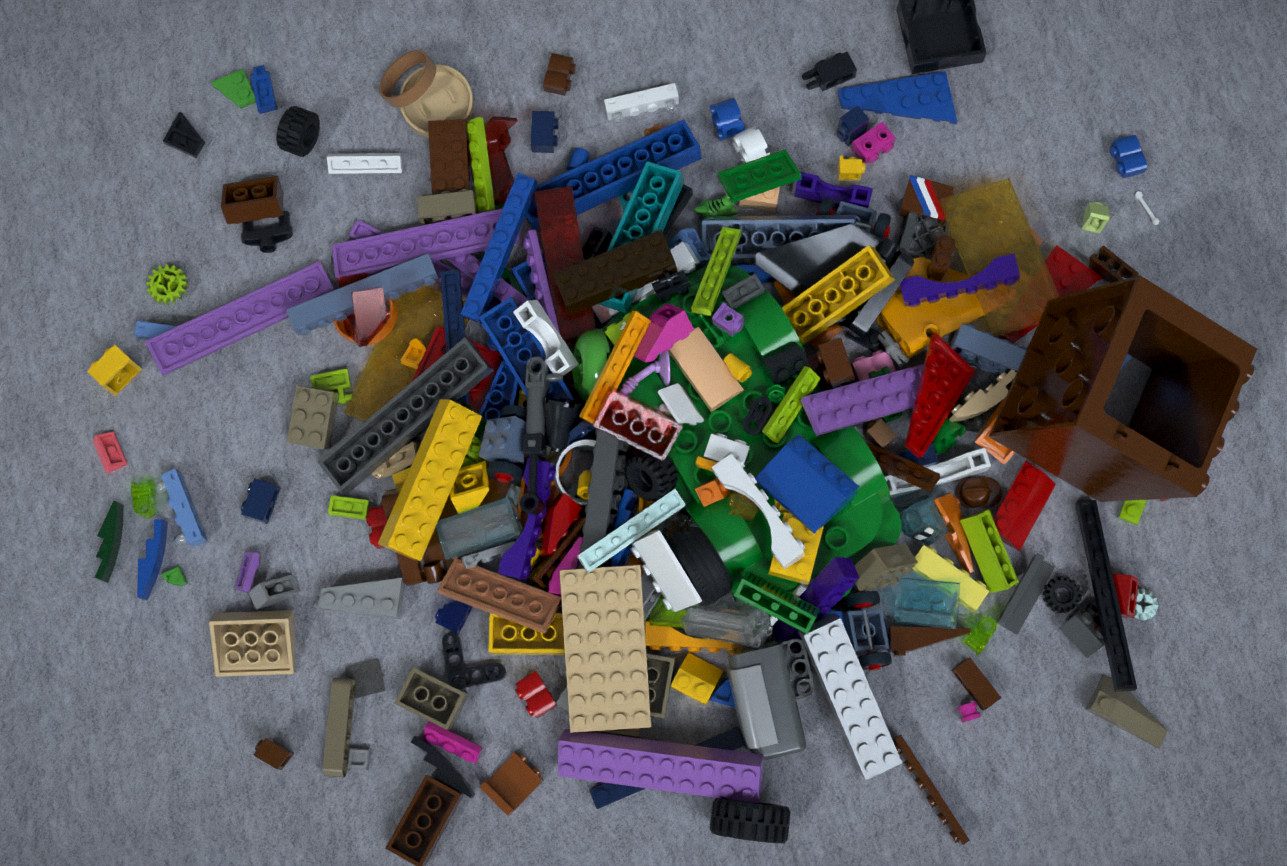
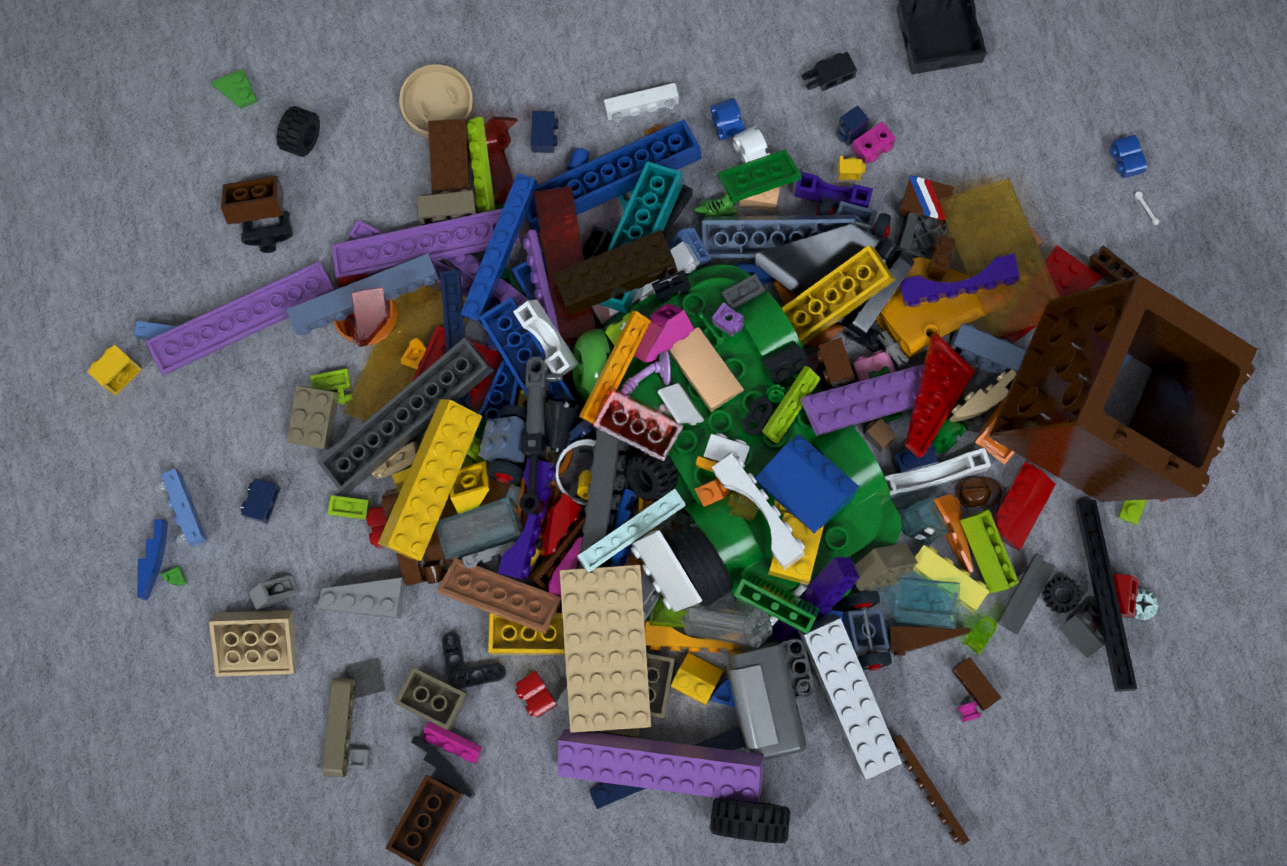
coral slope [93,431,127,474] -> none
dark green slope [94,501,124,583] -> none
clear neon green piece [131,480,156,519] -> none
lime gear [146,264,189,305] -> none
black wing [163,112,205,158] -> none
medium lavender piece [235,552,260,592] -> none
blue hinge [251,65,277,114] -> none
reddish brown slope [253,738,294,770] -> none
white plate [327,153,403,174] -> none
medium nougat piece [379,50,436,108] -> none
clear blue slope [435,601,473,635] -> none
dark orange panel [480,751,544,816] -> none
reddish brown brick [543,53,576,96] -> none
lime plate [691,227,741,316] -> none
yellow cone [724,353,752,382] -> none
blue wing [838,71,957,124] -> none
reddish brown plate [865,441,940,492] -> none
yellowish green slope [1081,202,1110,233] -> none
dark tan wedge [1086,674,1168,749] -> none

